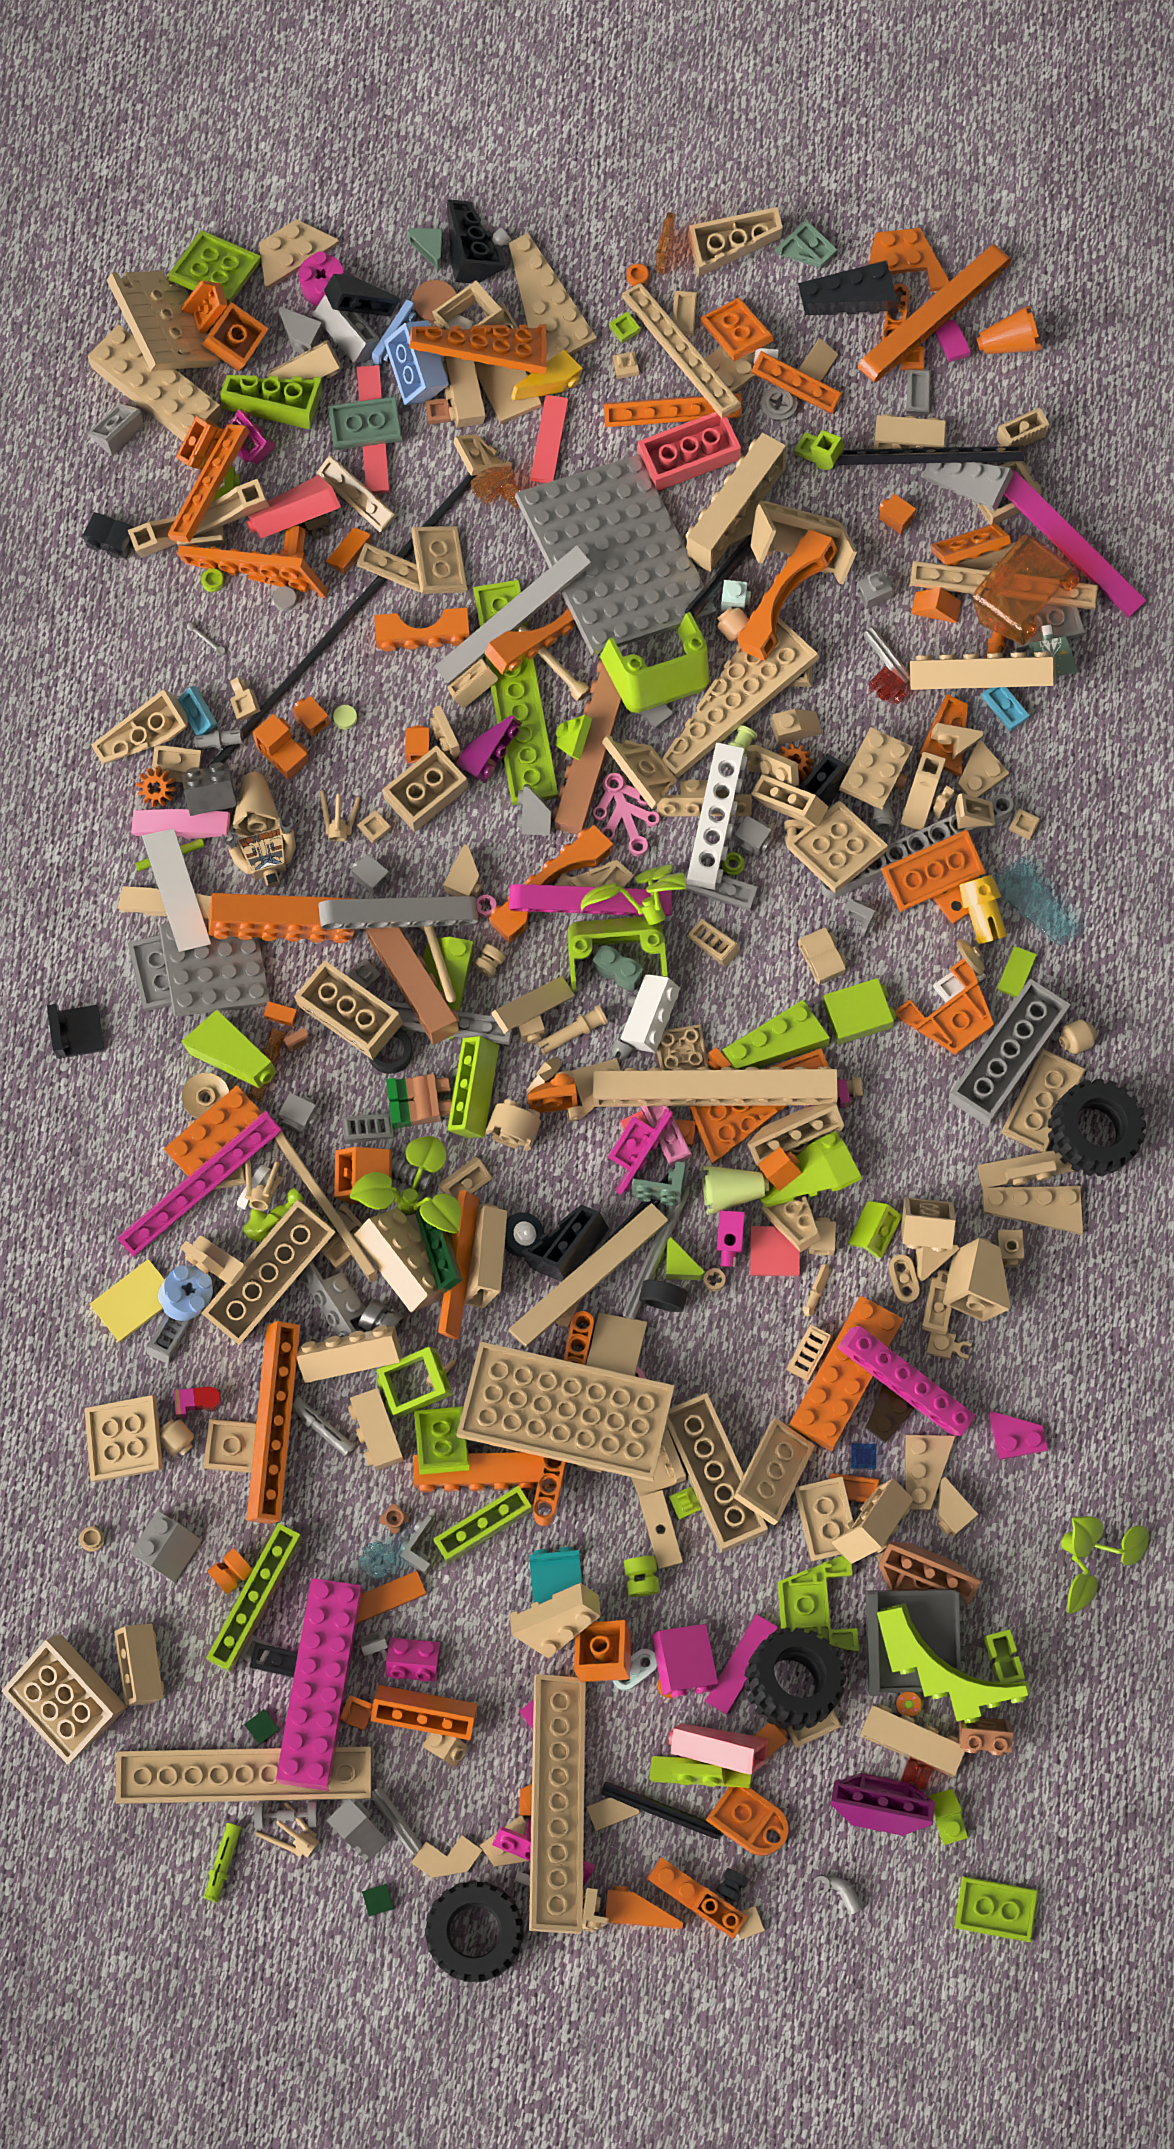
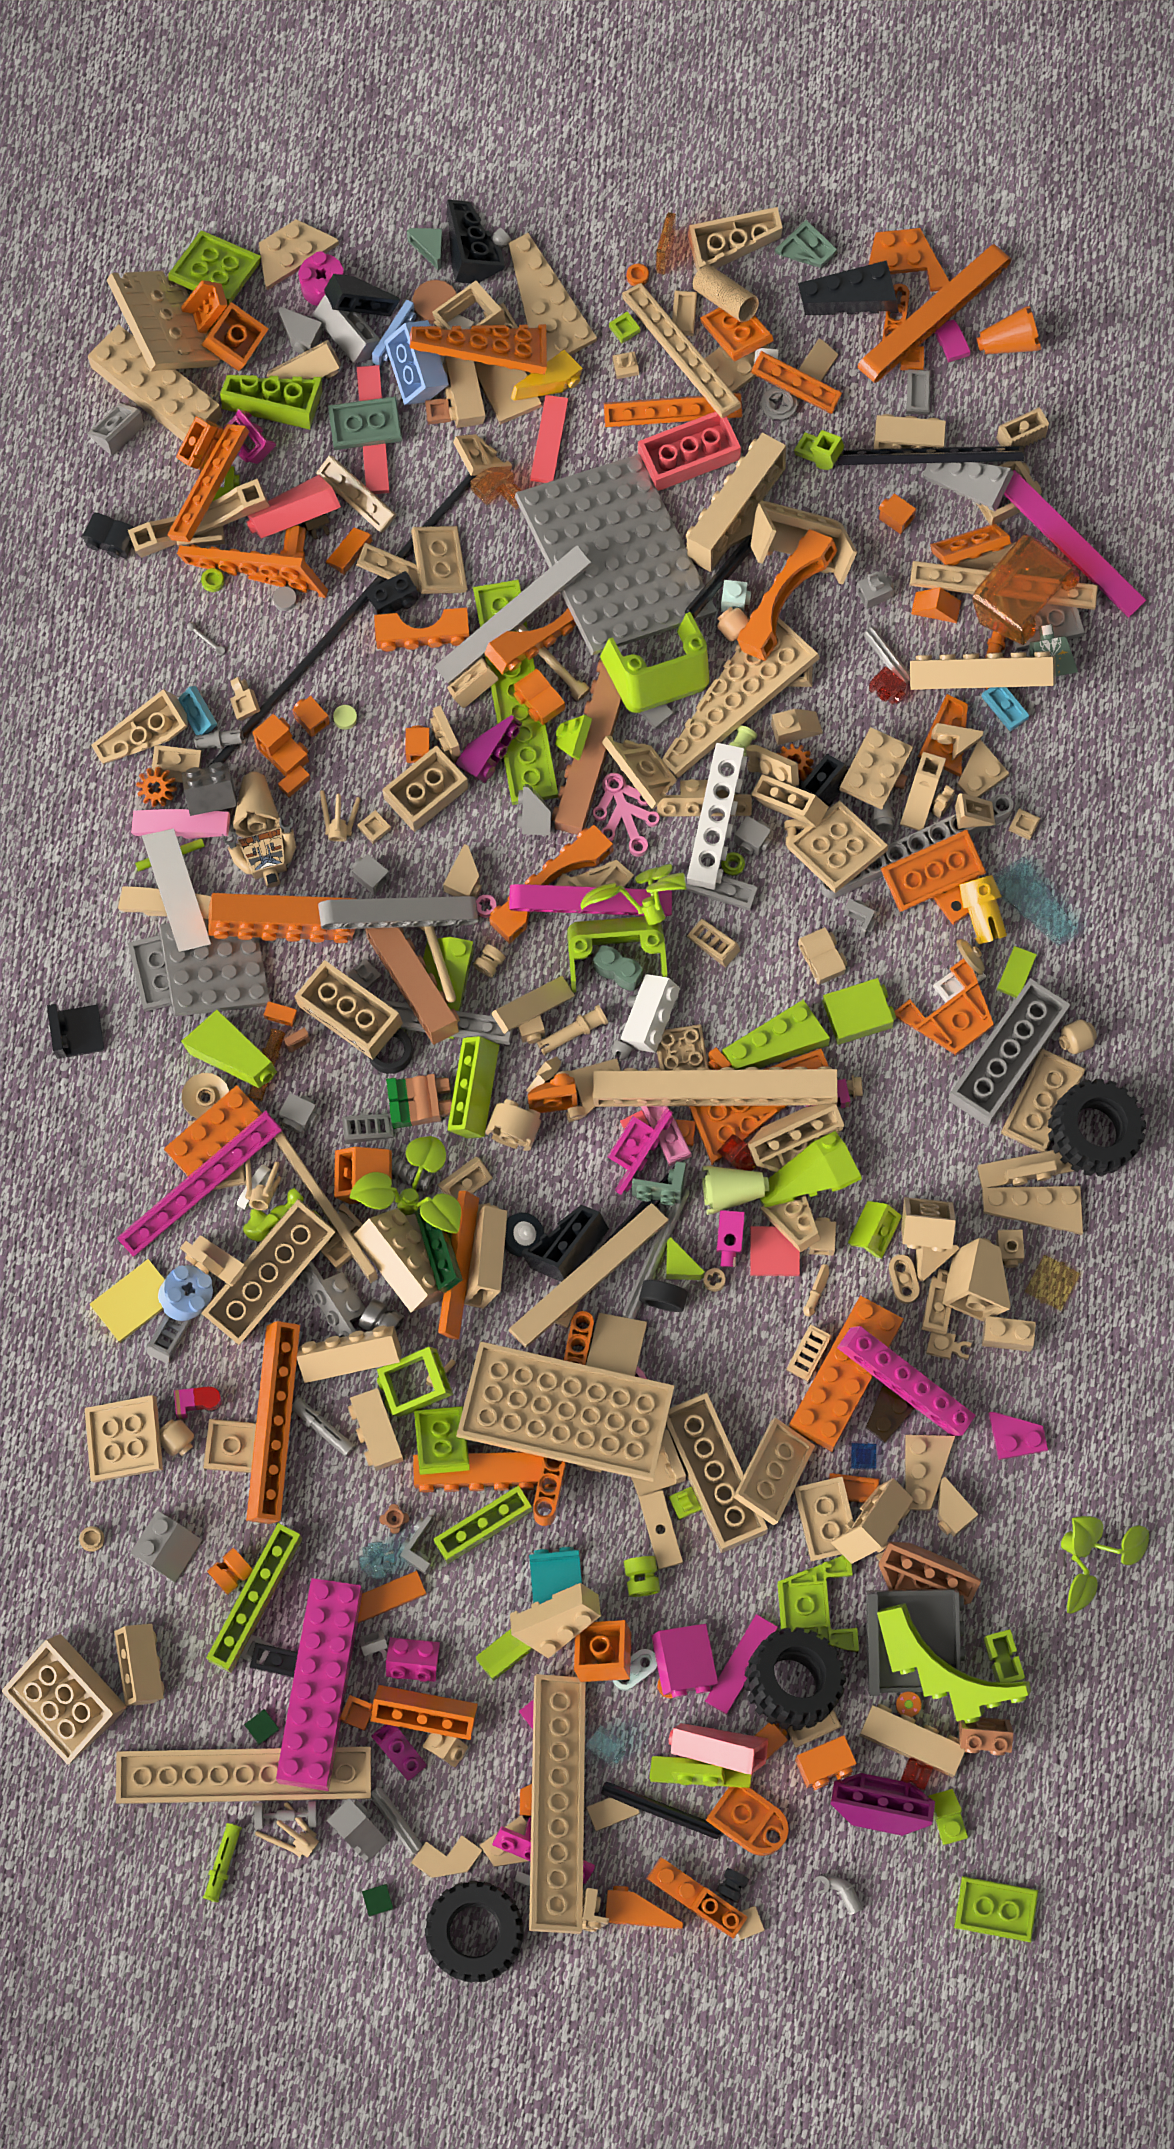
orange brick [758,1146,802,1191] -> none
none -> orange piece [278,765,311,798]
none -> black bracket [366,571,418,615]
none -> magenta bracket [371,1724,427,1781]
none -> lime panel [476,1629,533,1681]
none -> orange brick [513,669,565,725]
none -> clear light blue brick [585,1725,626,1766]
none -> tan piece [693,265,759,322]
none -> clear red brick [717,1134,756,1171]
none -> orange brick [795,1735,857,1790]
none -> tan brick [982,1316,1036,1352]
none -> clear yellow piece [1025,1255,1080,1311]

